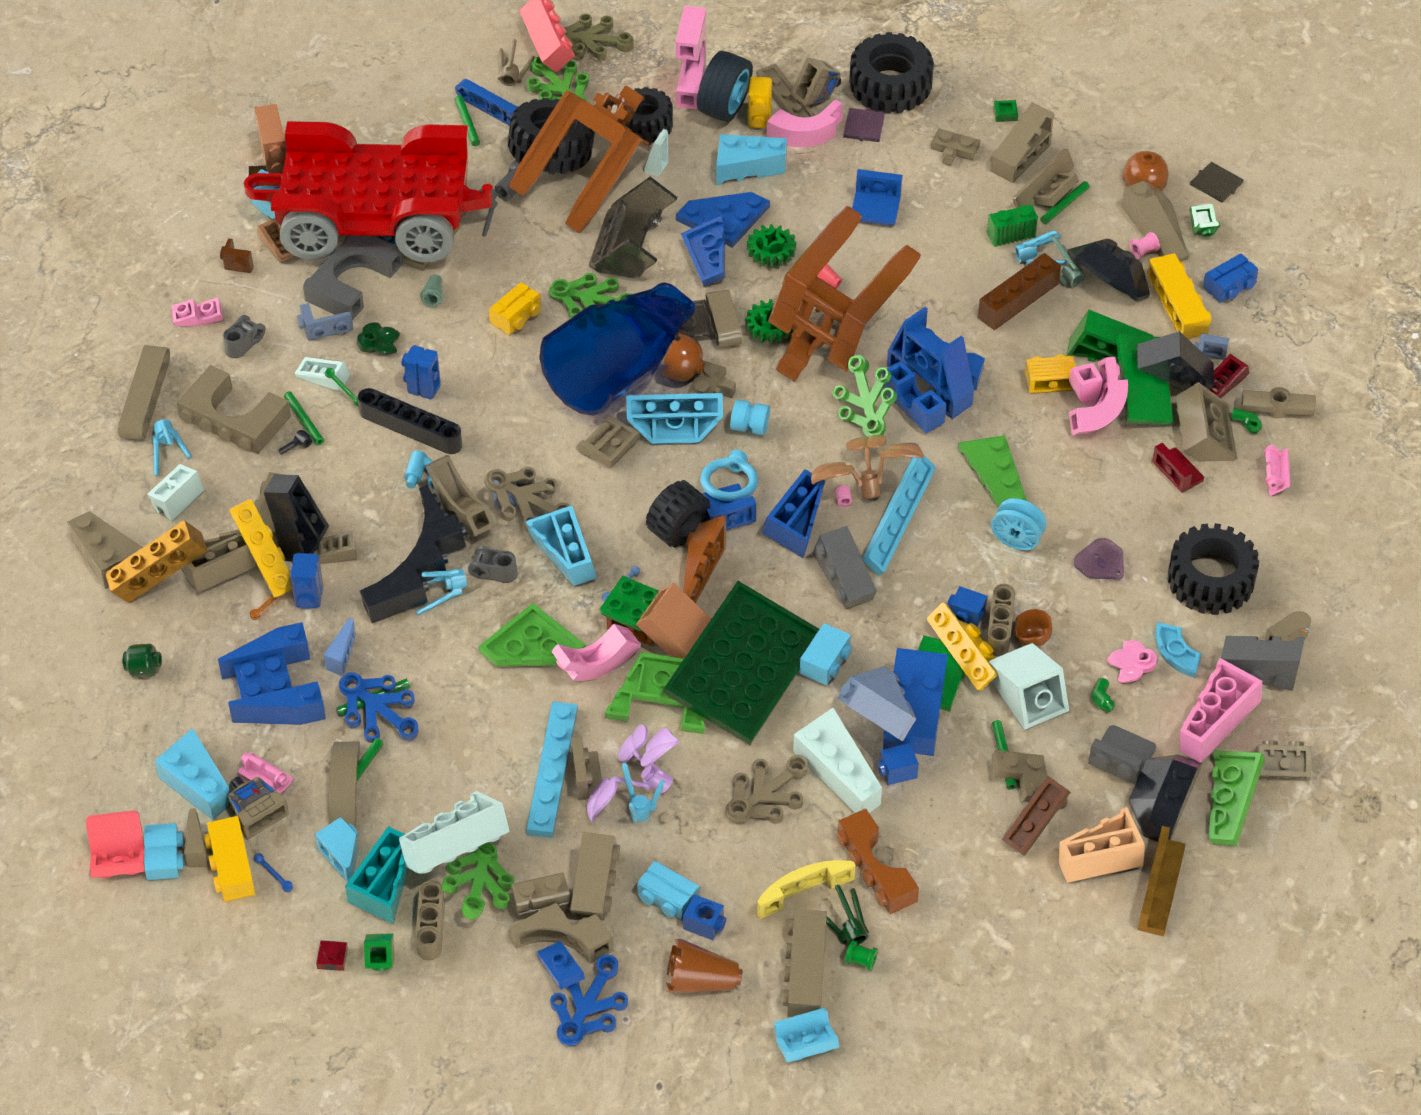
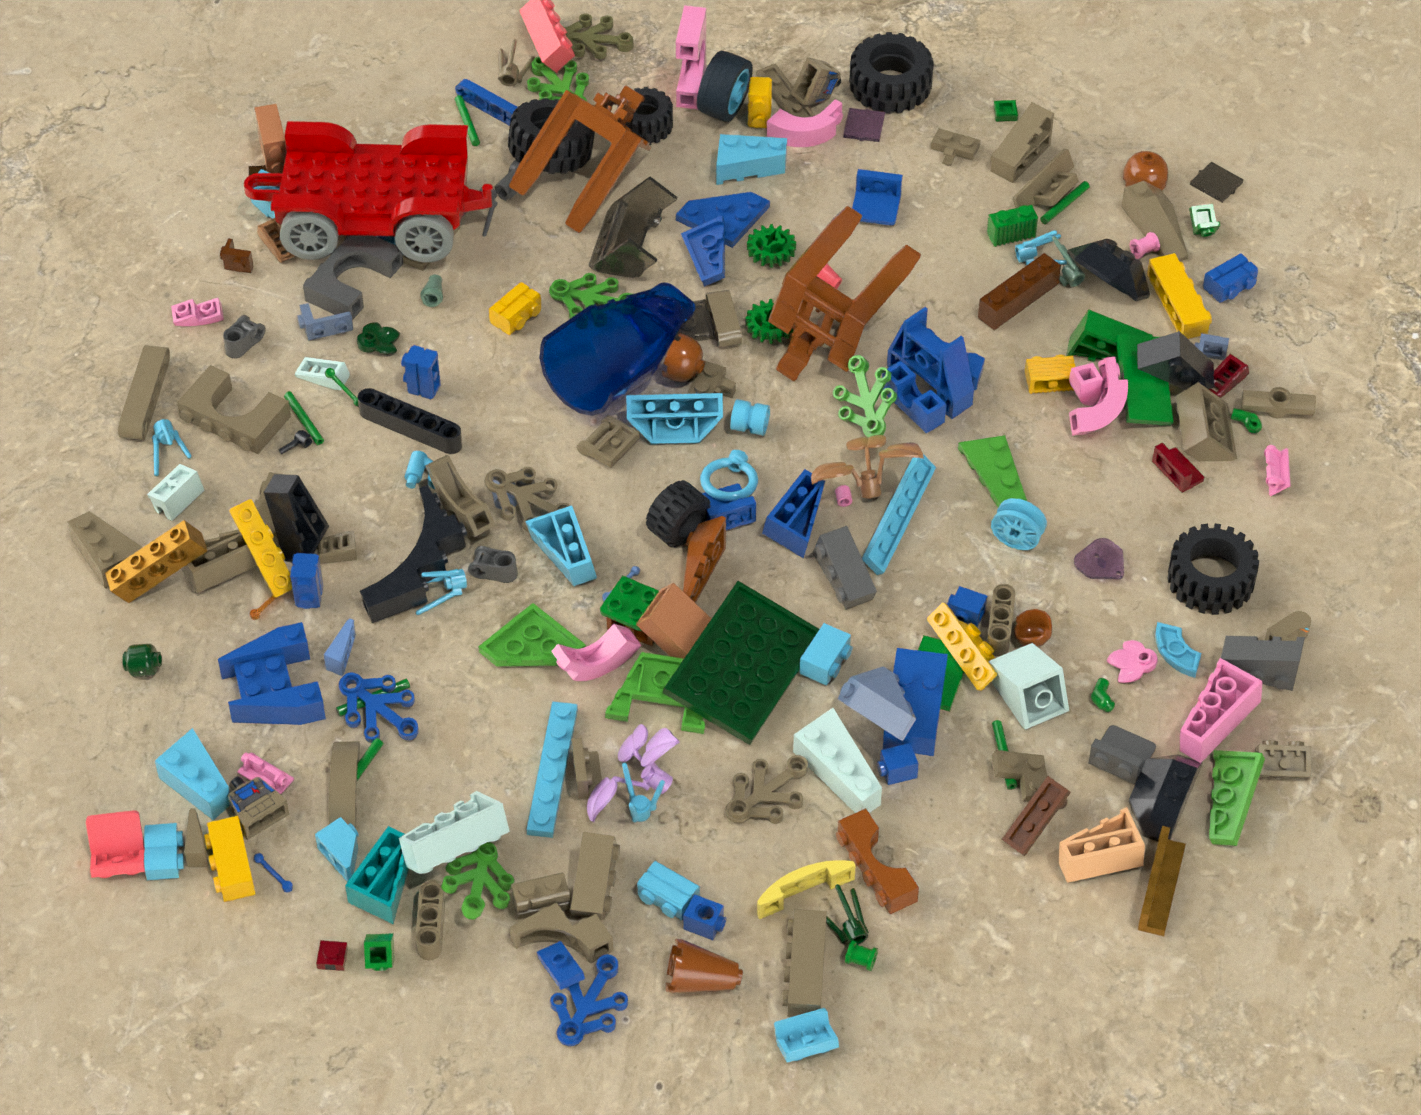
light aqua slope [644,129,669,177] -> none

